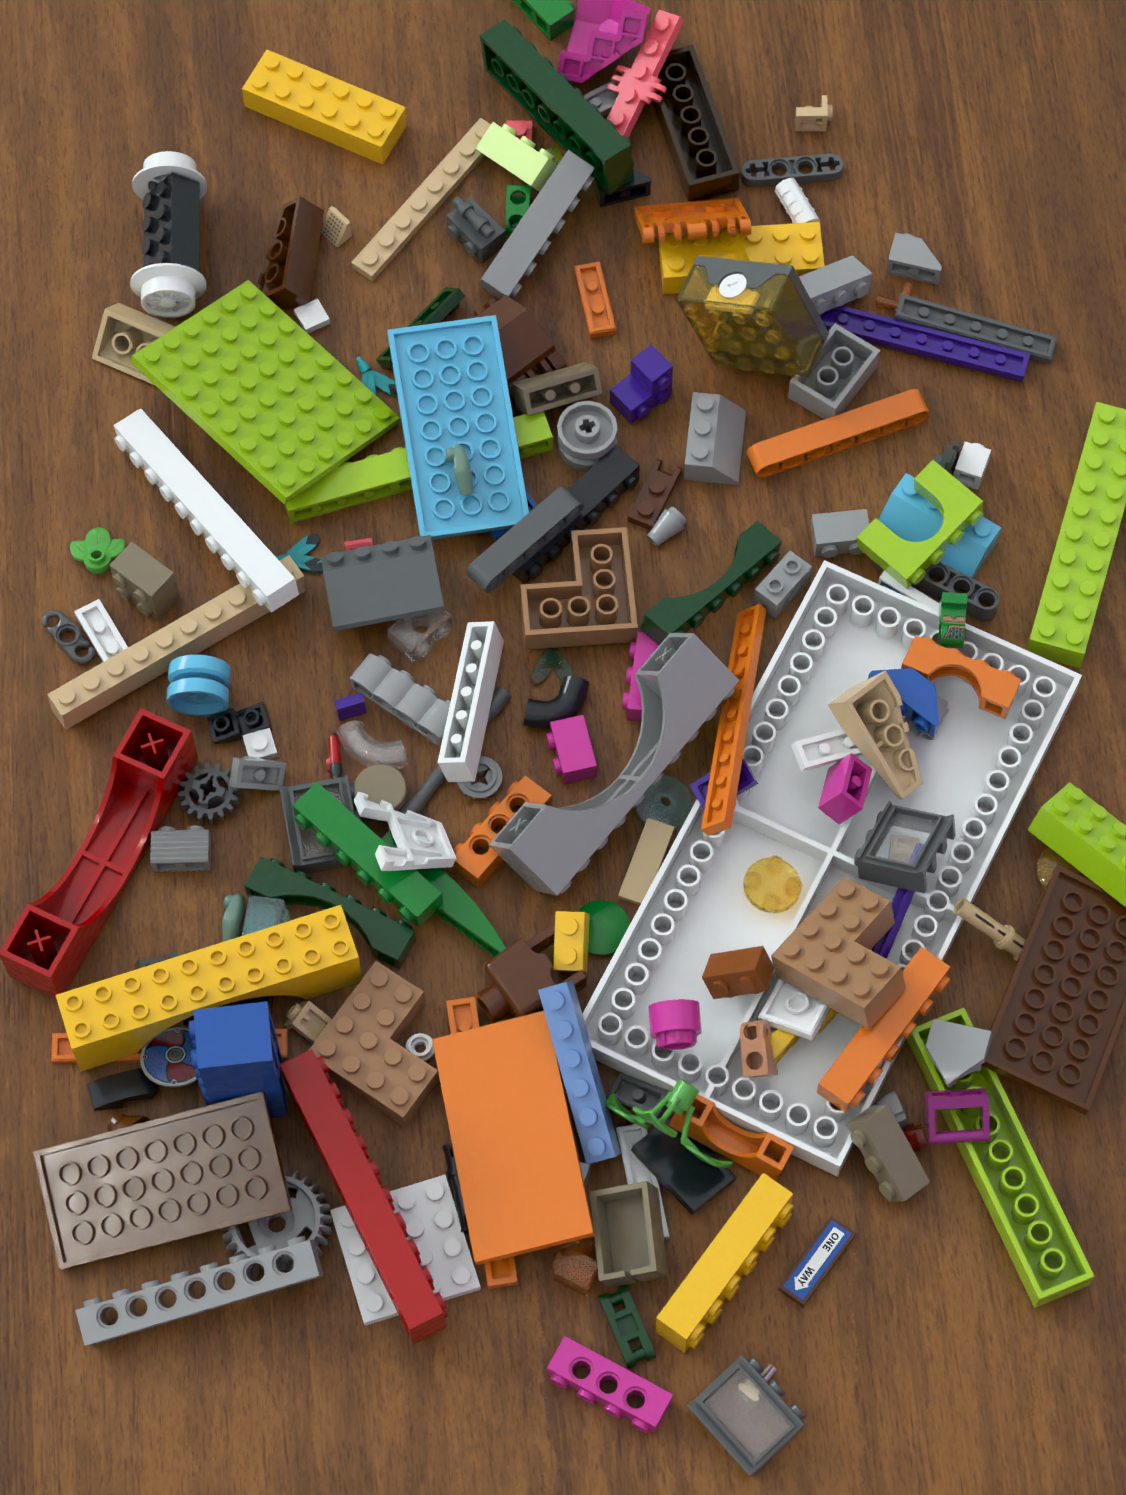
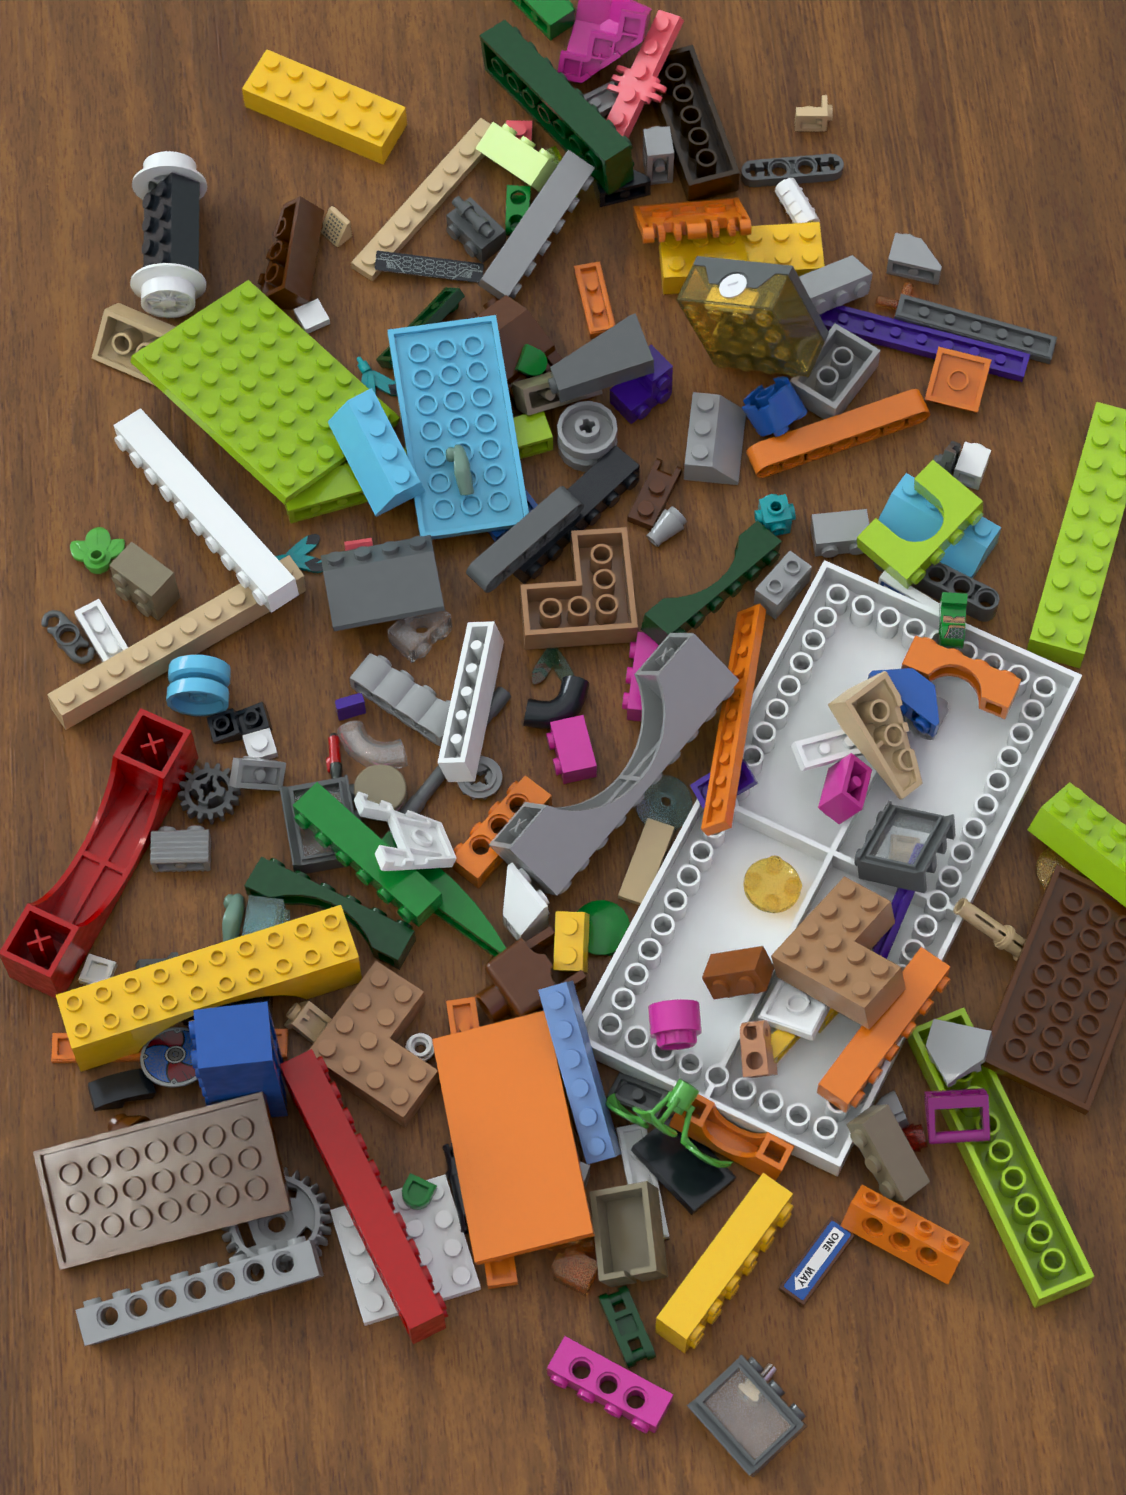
none -> white tile [78,954,117,985]
none -> medium azure slope [328,388,426,517]
none -> black sticker [375,251,484,283]
none -> green tile [402,1173,437,1210]
none -> white slope [503,863,550,942]
none -> green tile [515,344,547,376]
none -> dark grey slope [548,313,654,403]
none -> light grey brick [643,126,674,185]
none -> blue brick [742,376,807,437]
none -> teal brick [754,494,796,536]
none -> orange brick [841,1185,970,1285]
none -> orange plate [925,347,992,414]

